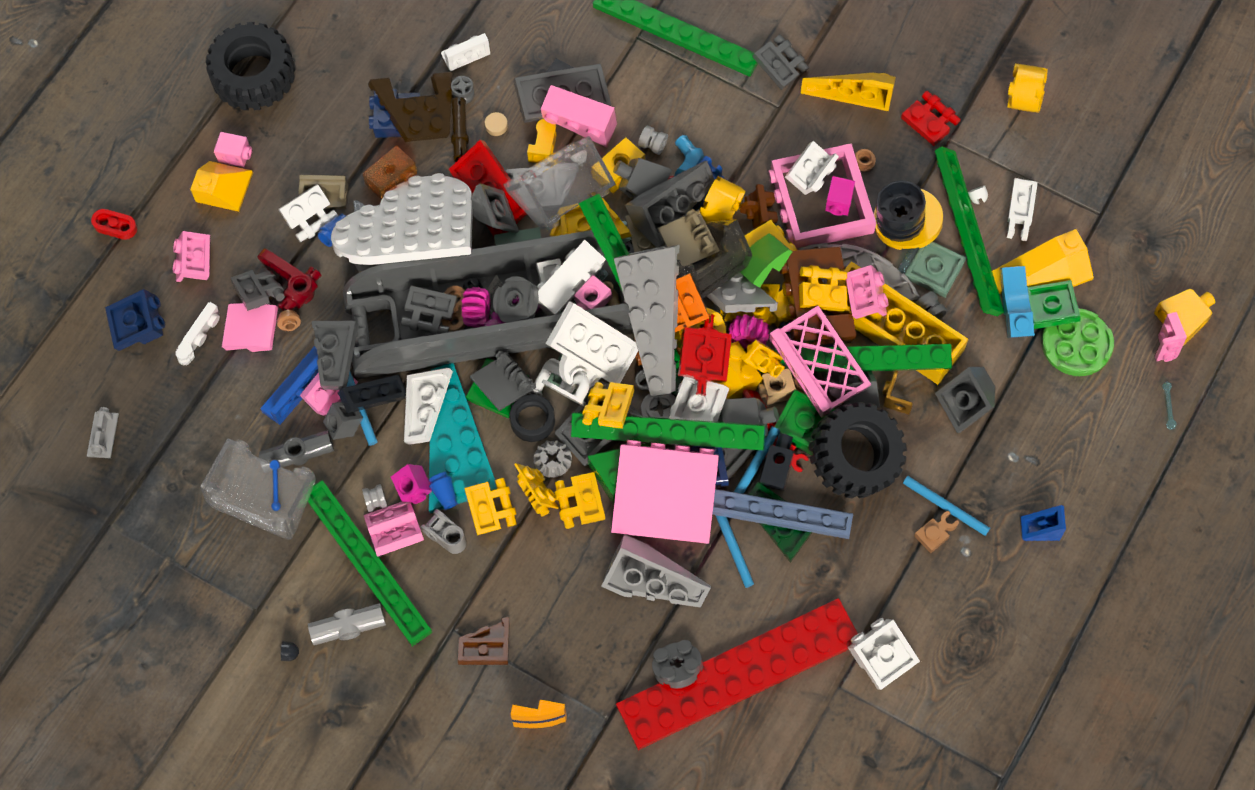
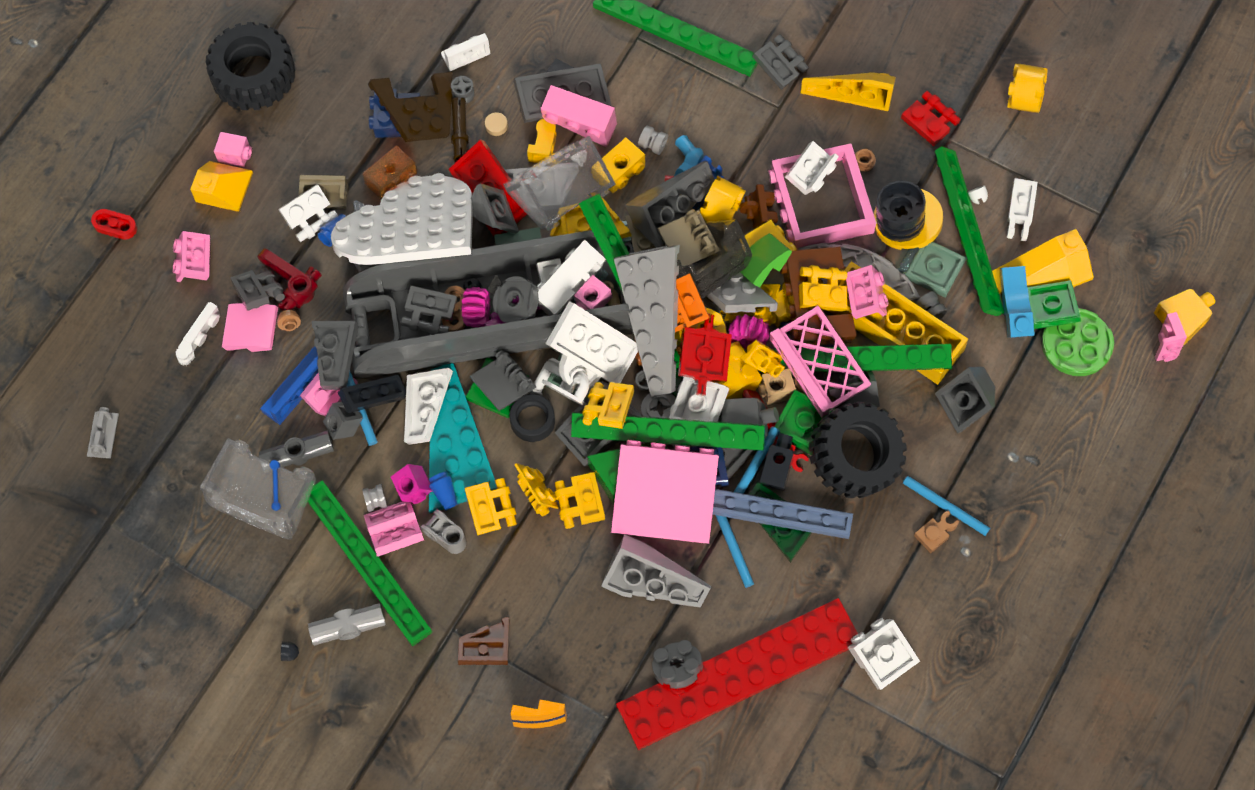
dark blue plate [105,289,165,351] -> none
light grey gear [534,440,572,477] -> none
dark grey torso [613,158,672,200] -> none
dark pink brick [825,176,855,216] -> none
pearl gold bracket [882,371,913,415] -> none
blue slope [1021,505,1066,541] -> none
clear light blue hinge [1162,382,1177,430] -> none

